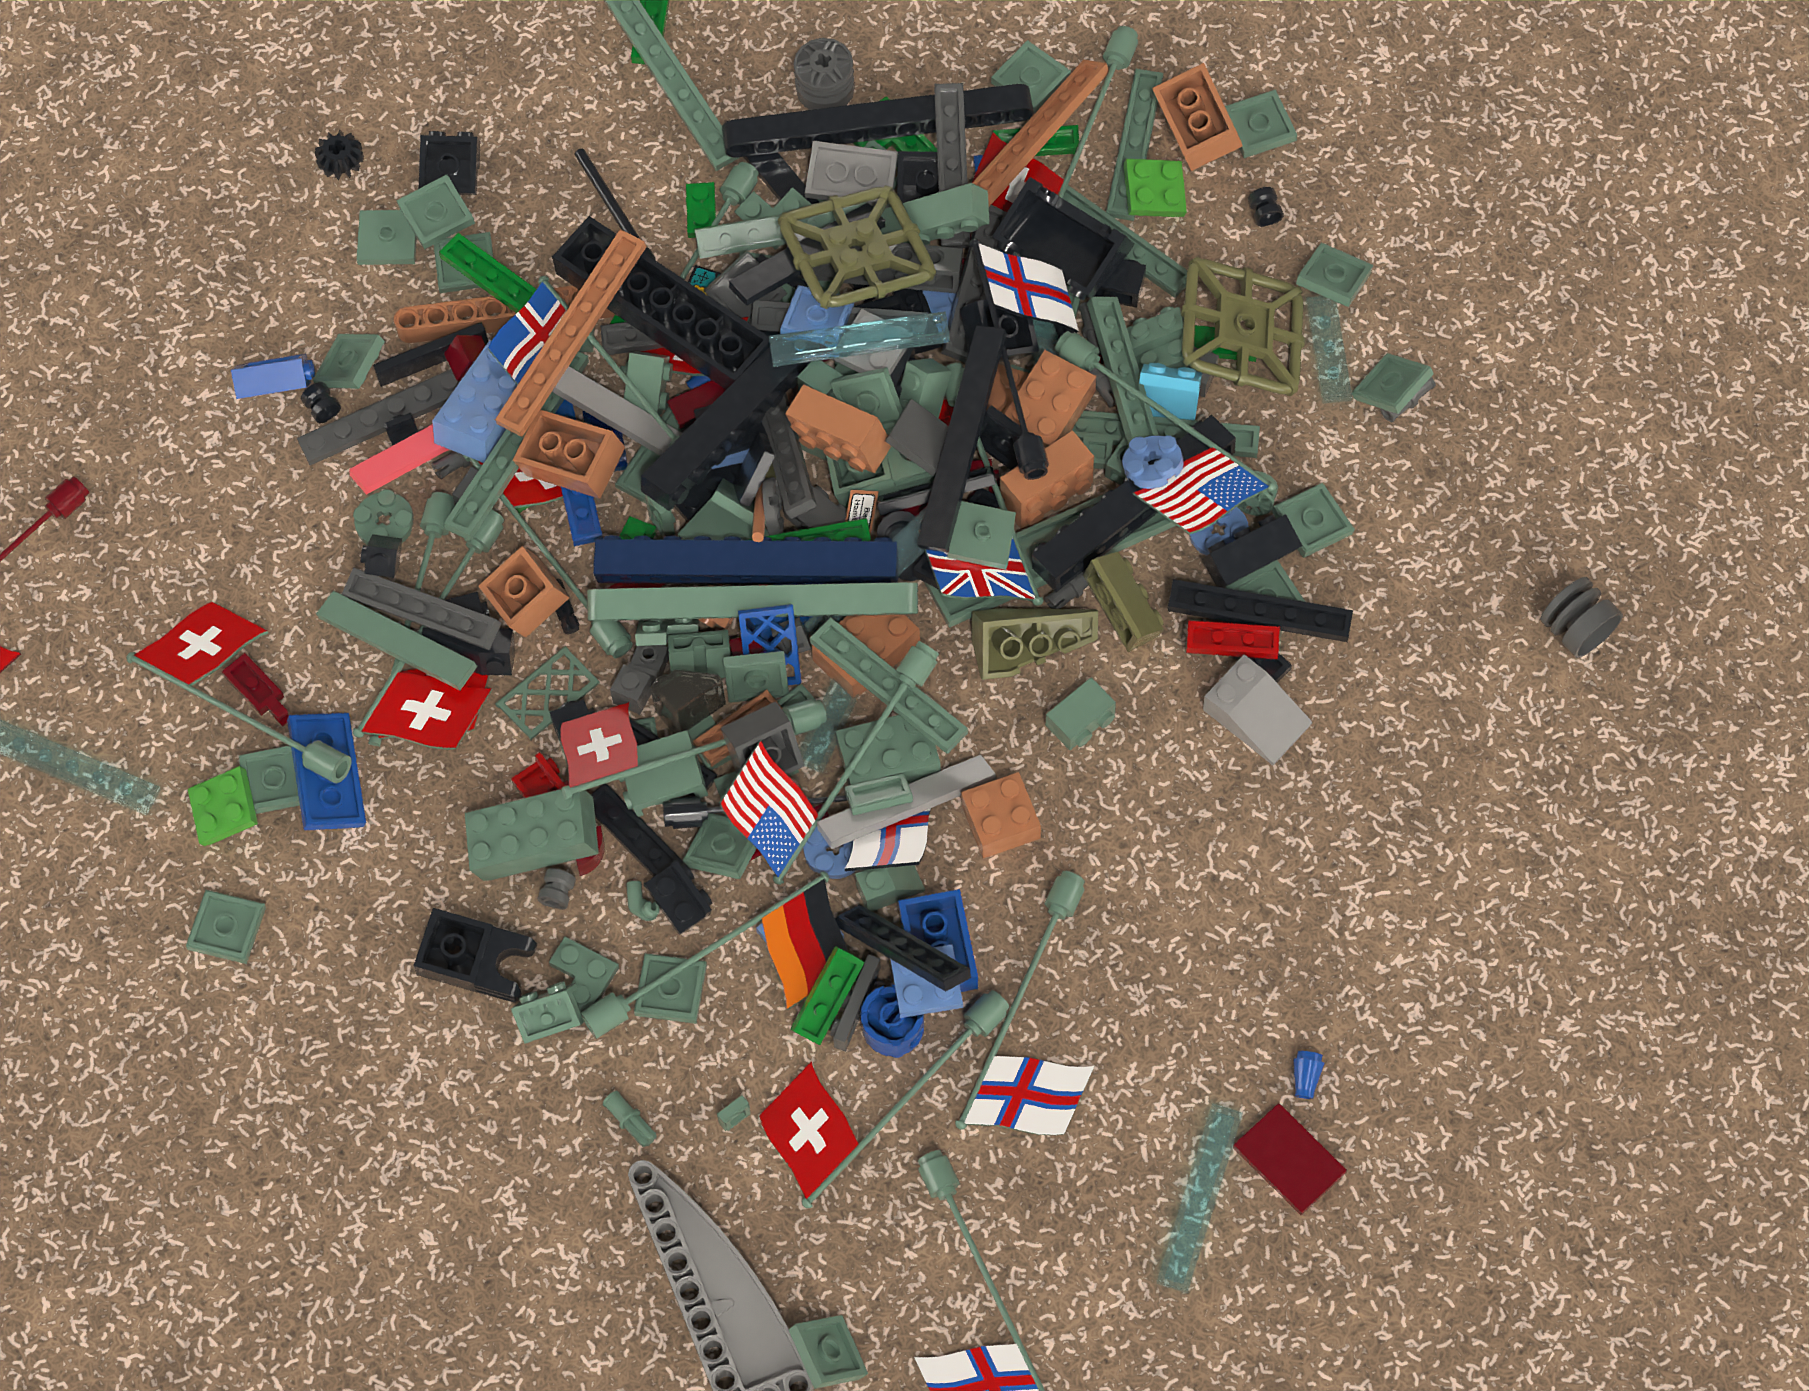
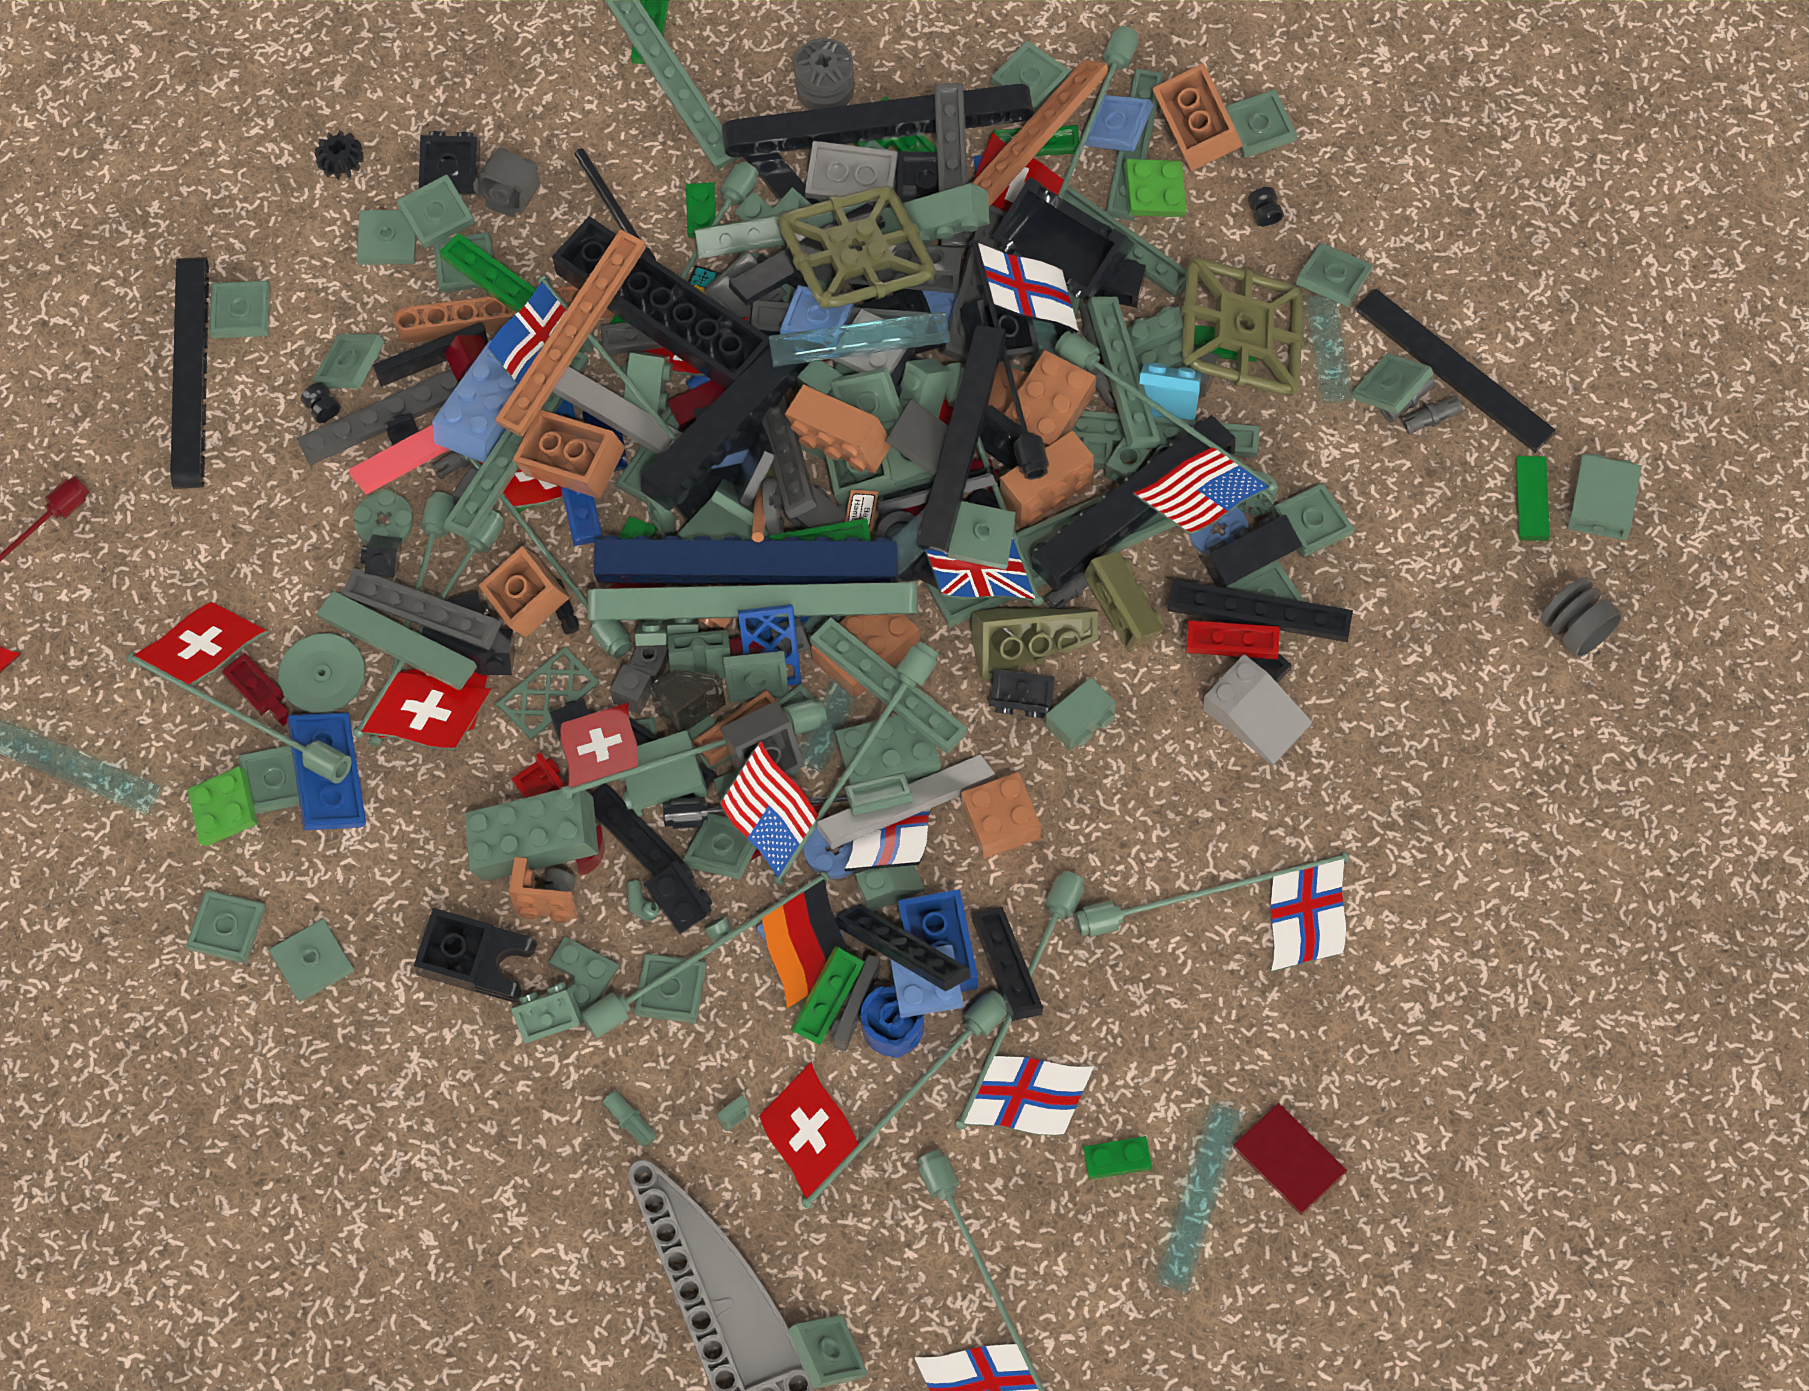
window [231,353,315,399] -> none
medium blue plate [1122,436,1184,489] -> none
blue cone [1293,1051,1325,1099] -> none
none -> black beam [170,257,209,489]
none -> sand green plate [209,281,271,339]
none -> sand green plate [268,919,354,1003]
none -> sand green piece [278,633,365,714]
none -> dark grey brick [473,148,540,217]
none -> nougat bracket [509,857,578,922]
none -> sand green hinge [704,916,732,942]
none -> black plate [972,907,1043,1021]
none -> black bracket [989,669,1055,718]
none -> flag [1075,852,1350,972]
none -> medium blue tile [1080,95,1153,152]
none -> green plate [1083,1136,1152,1180]
none -> black tile [1356,289,1556,453]
none -> dark grey pin [1401,395,1463,435]
none -> green tile [1515,456,1550,541]
none -> sand green panel [1567,454,1642,541]

